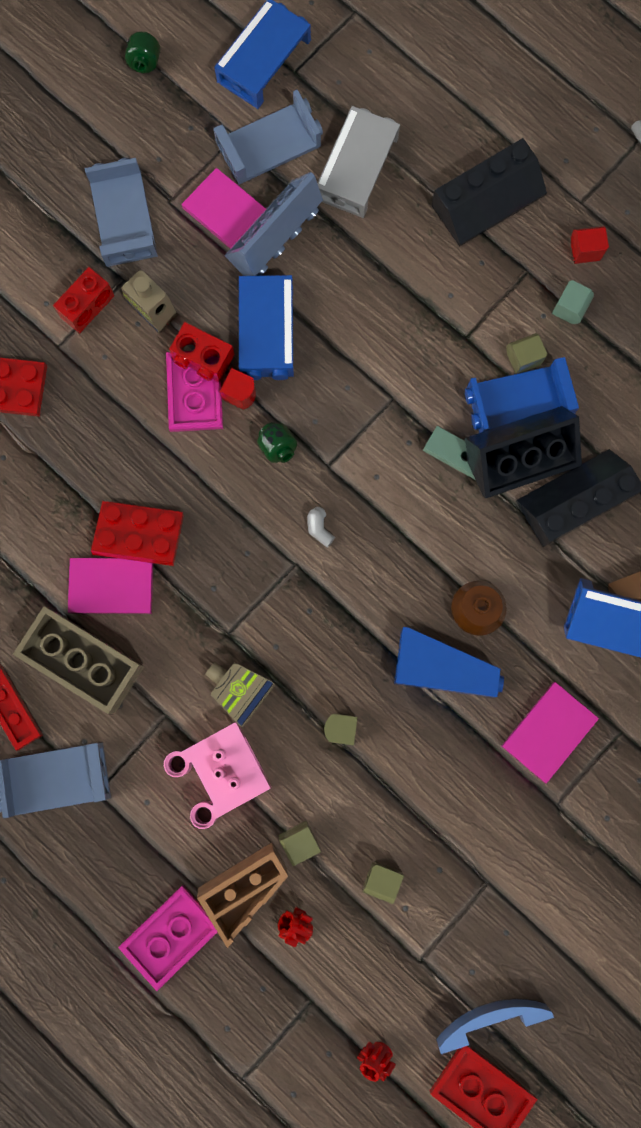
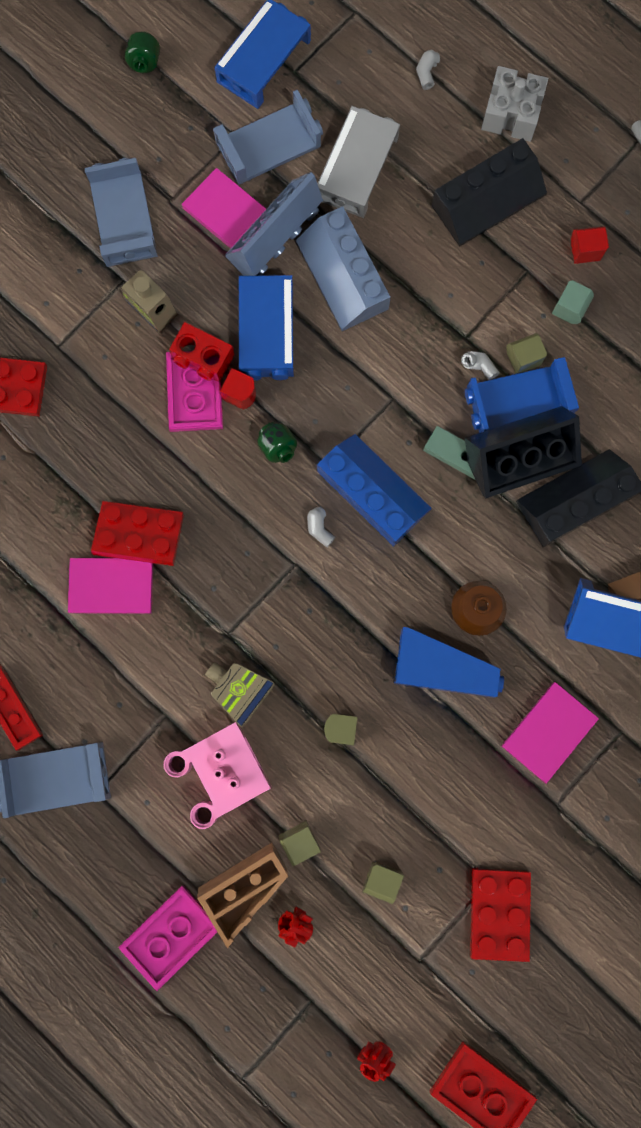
dark tan brick [13,606,144,714] -> none
red brick [53,267,115,334] -> none
medium blue slope [436,999,554,1054] -> none
none -> sand blue slope [296,206,391,331]
none -> blue slope [317,434,432,547]
none -> light grey arm [416,50,440,90]
none -> light grey arm [461,351,500,380]
none -> red plate [470,868,531,962]
none -> light grey brick [481,66,549,142]

